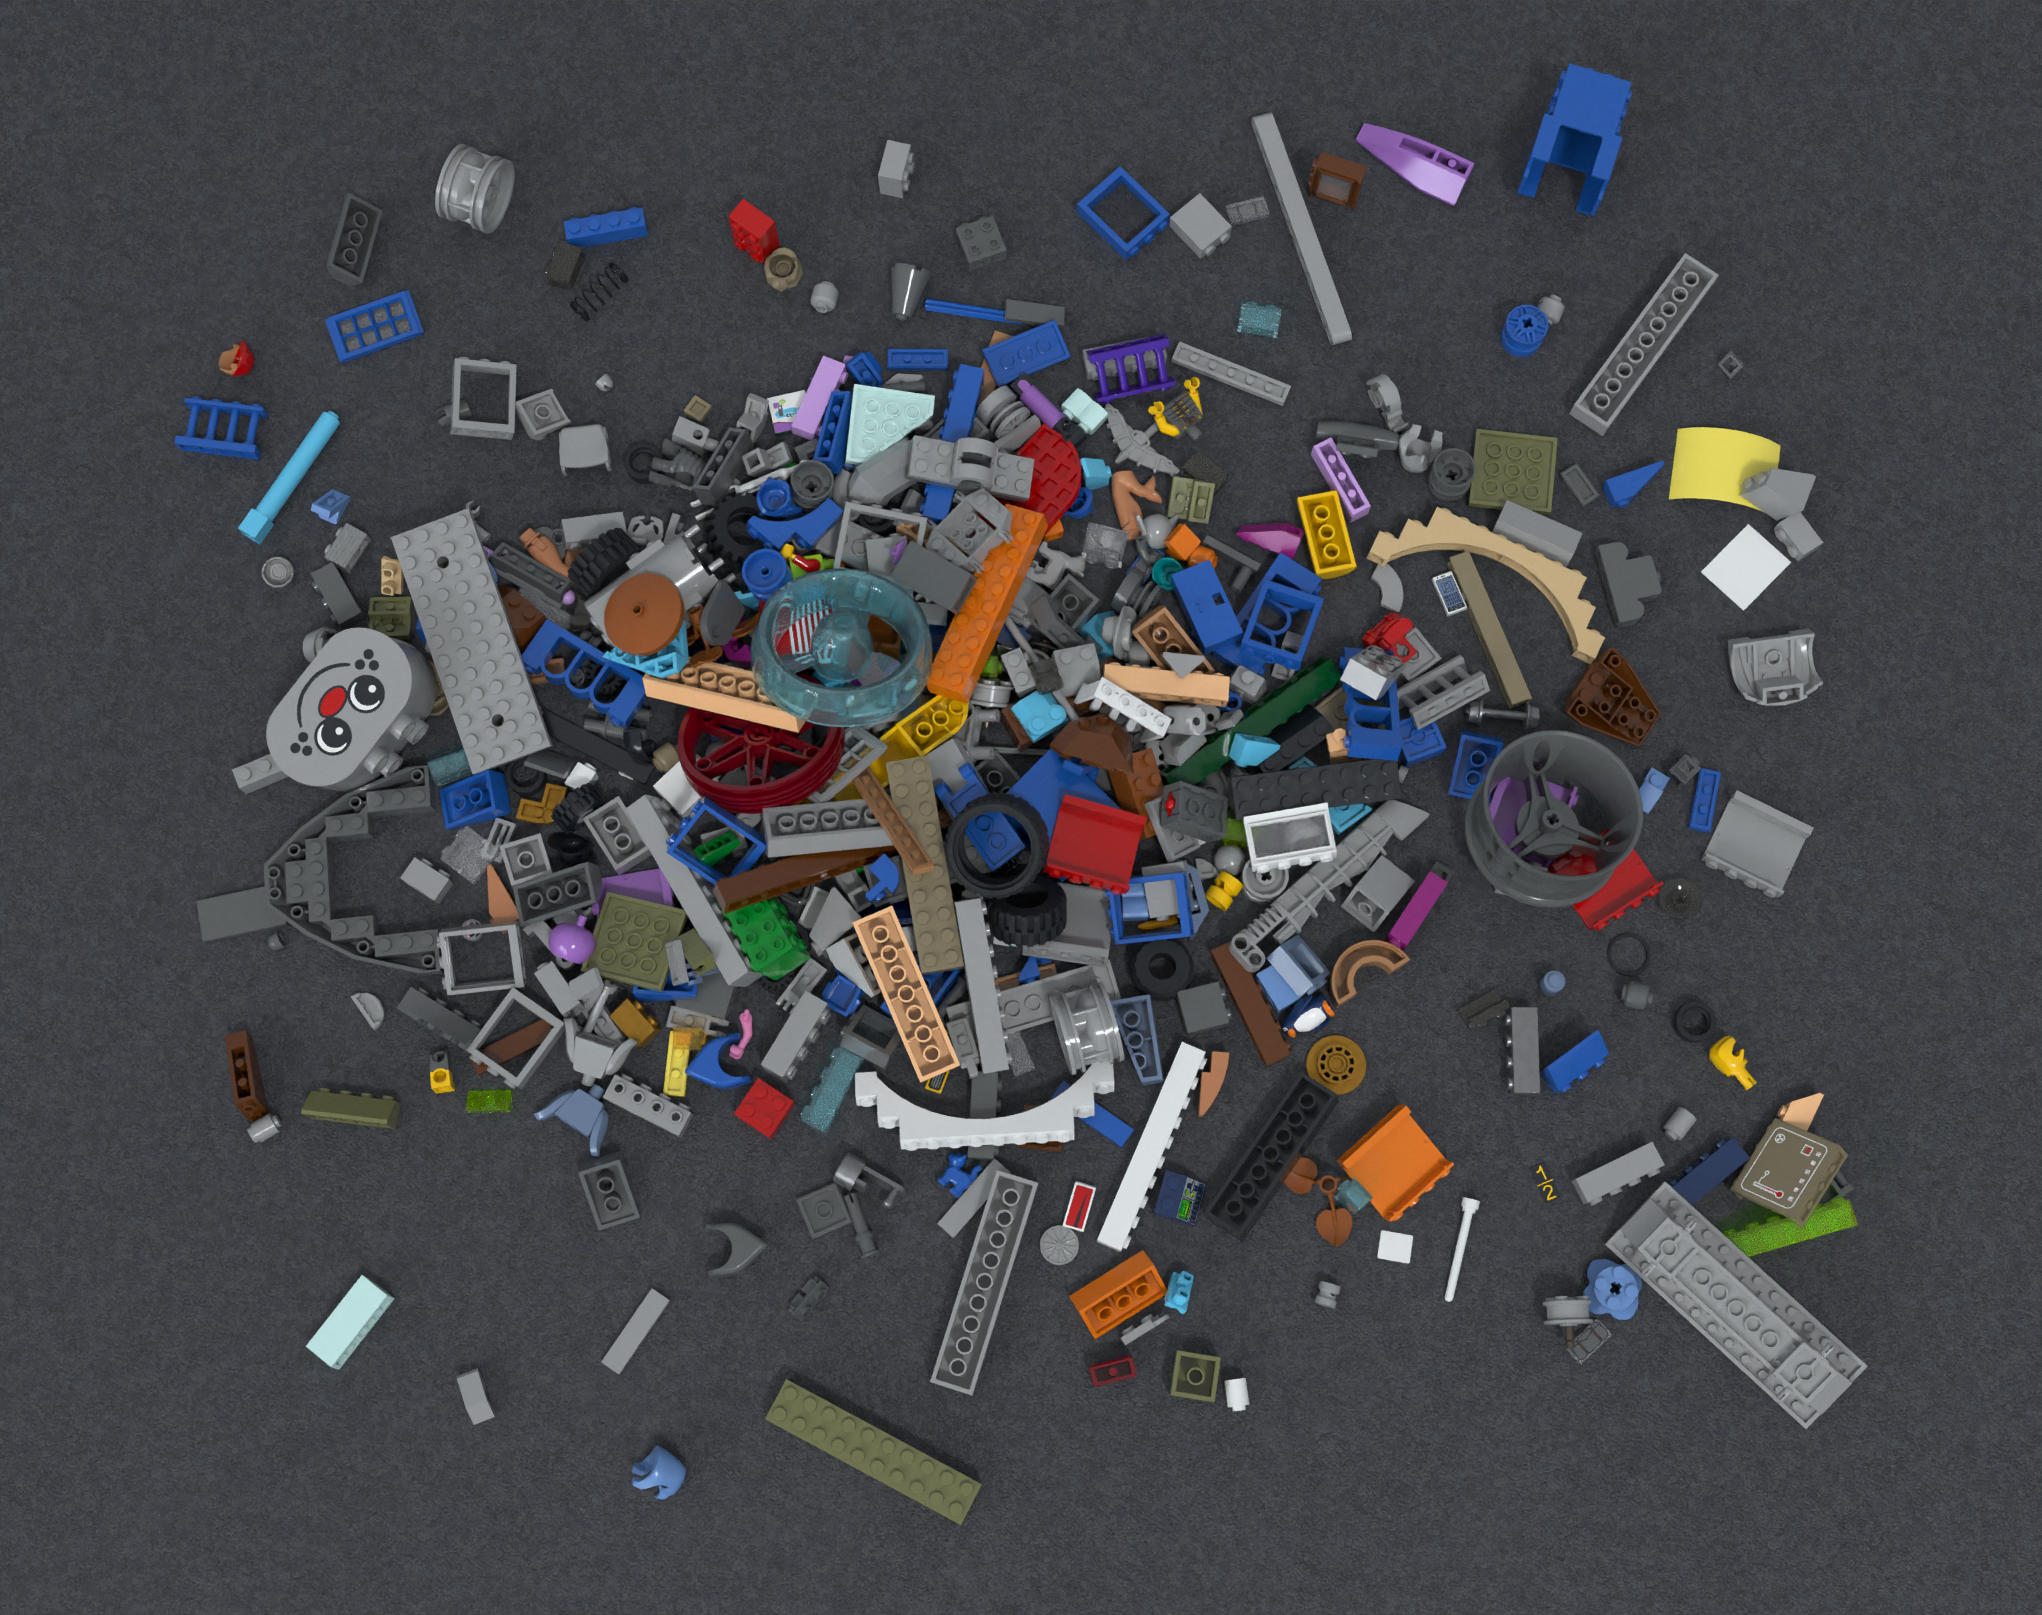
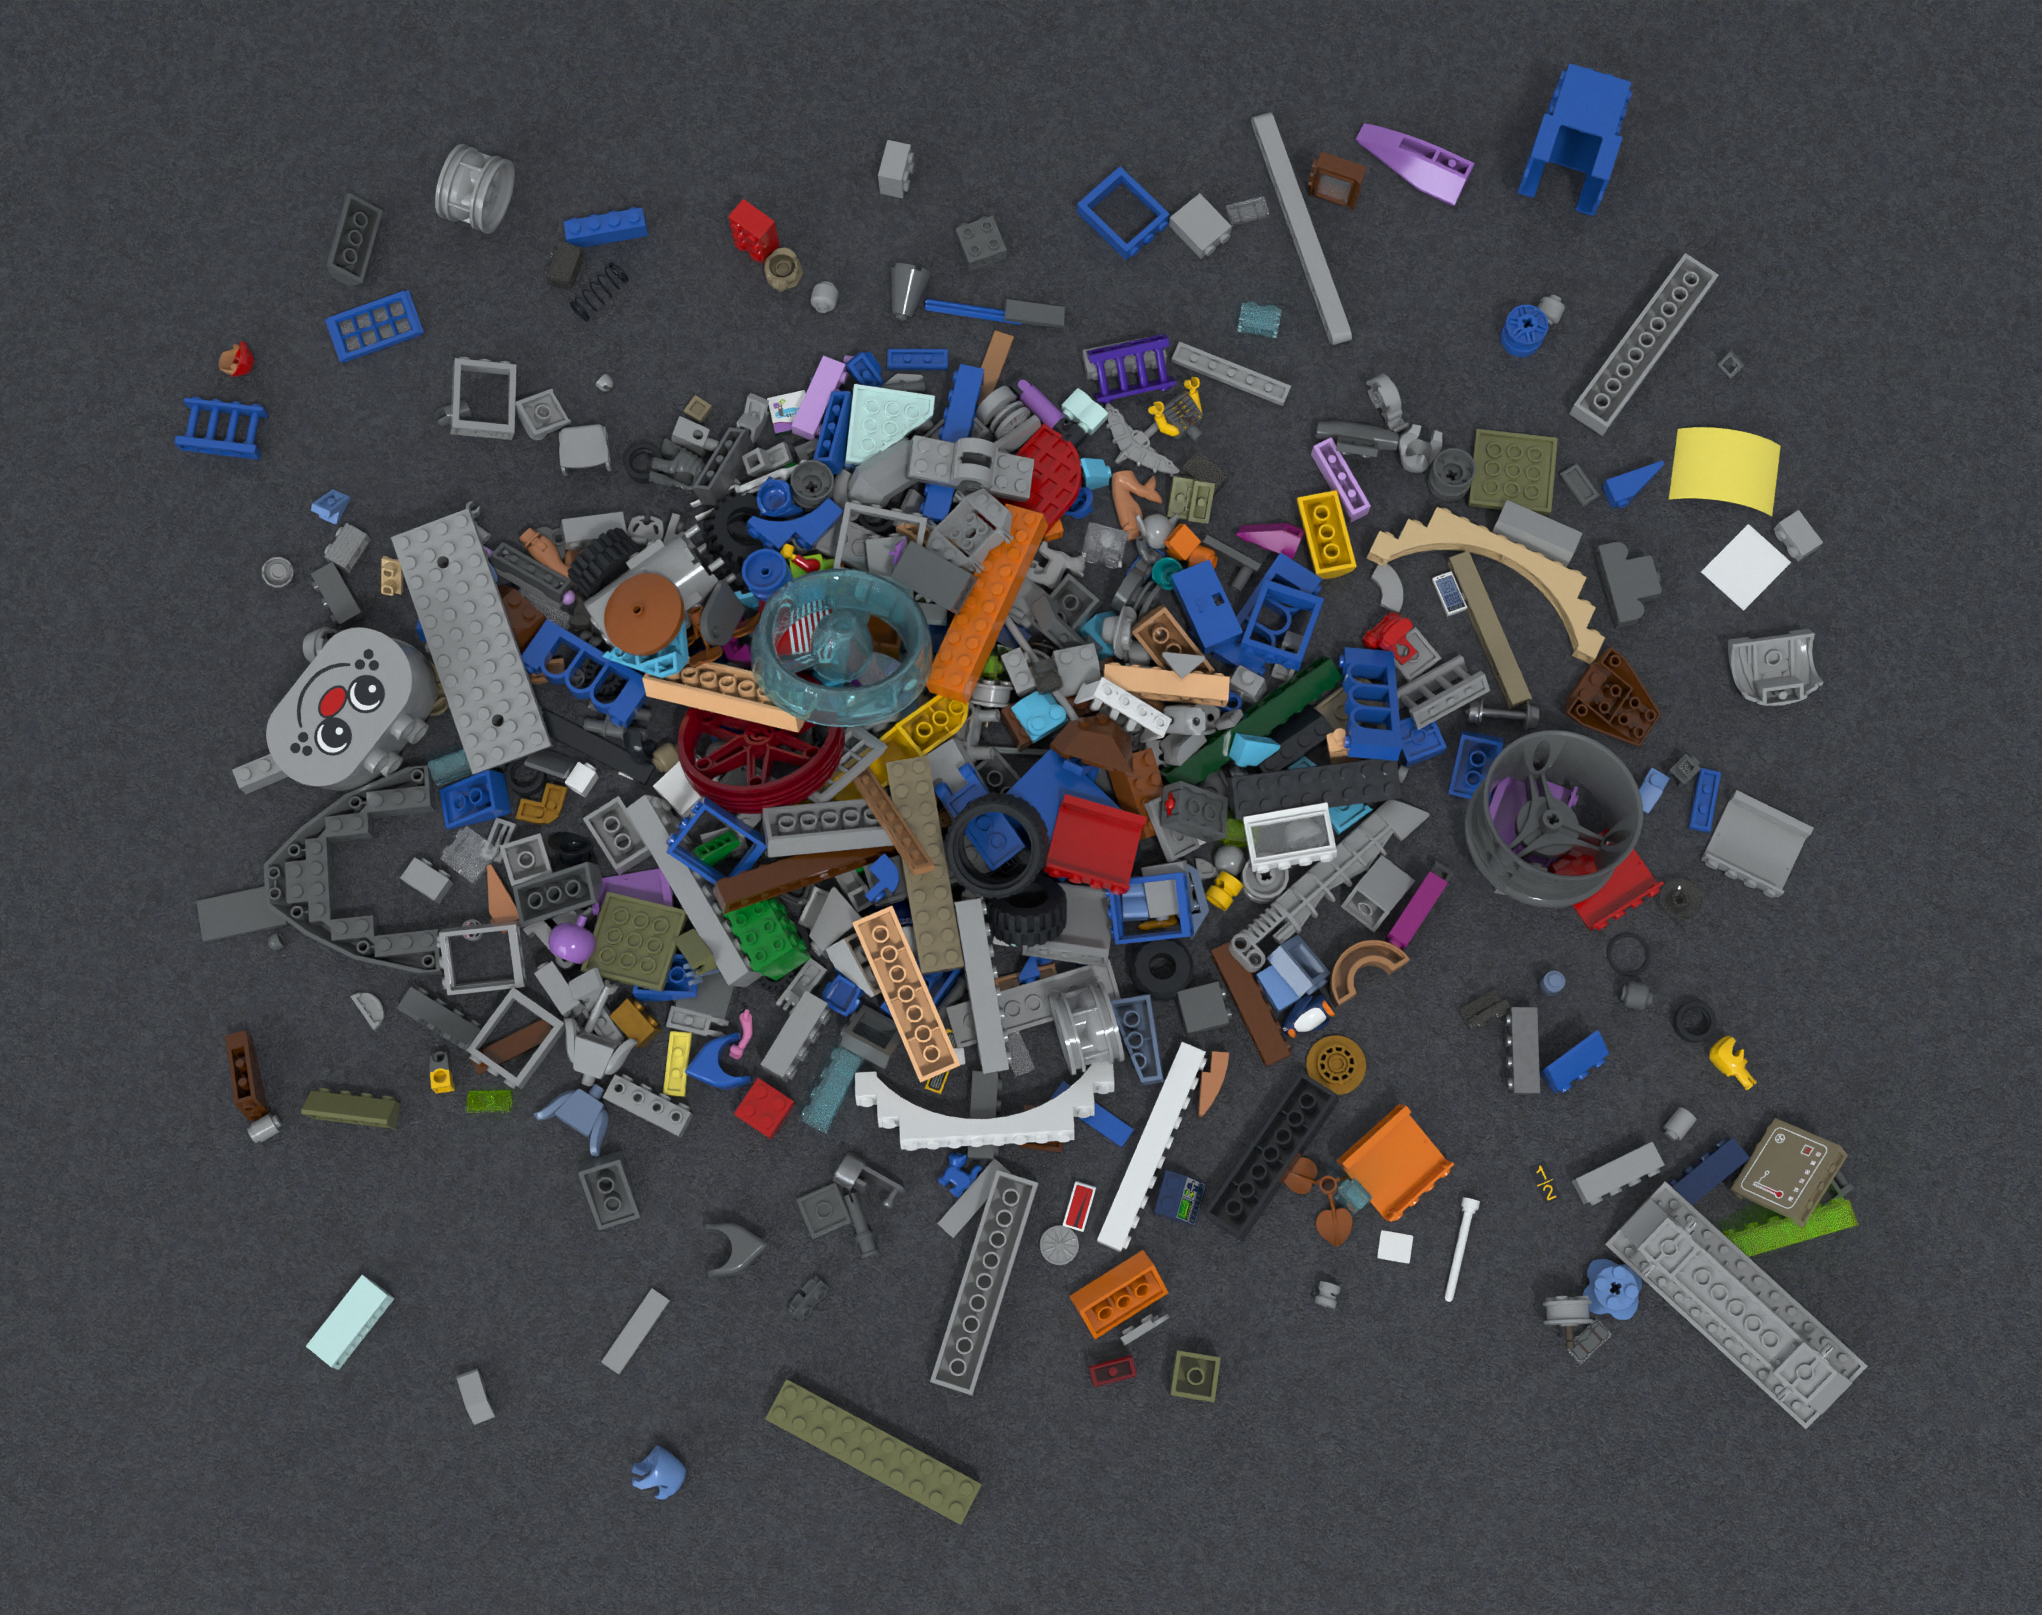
medium azure brick [238,411,340,545] -> none
olive slope [368,597,412,640] -> none
black wheel [551,783,606,834] -> none
light grey tile [665,940,689,986] -> none
clear yellow brick [673,1026,706,1050] -> none
light grey hinge [946,1017,980,1079] -> none
blue tile [981,320,1071,388] -> none
medium azure hips [1164,1271,1194,1314] -> none
white brick [1224,1378,1250,1411] -> none
light grey slope [1340,645,1407,700] -> none
light grey slope [1740,468,1816,521] -> none
light nougat slope [1777,1093,1824,1131] -> none

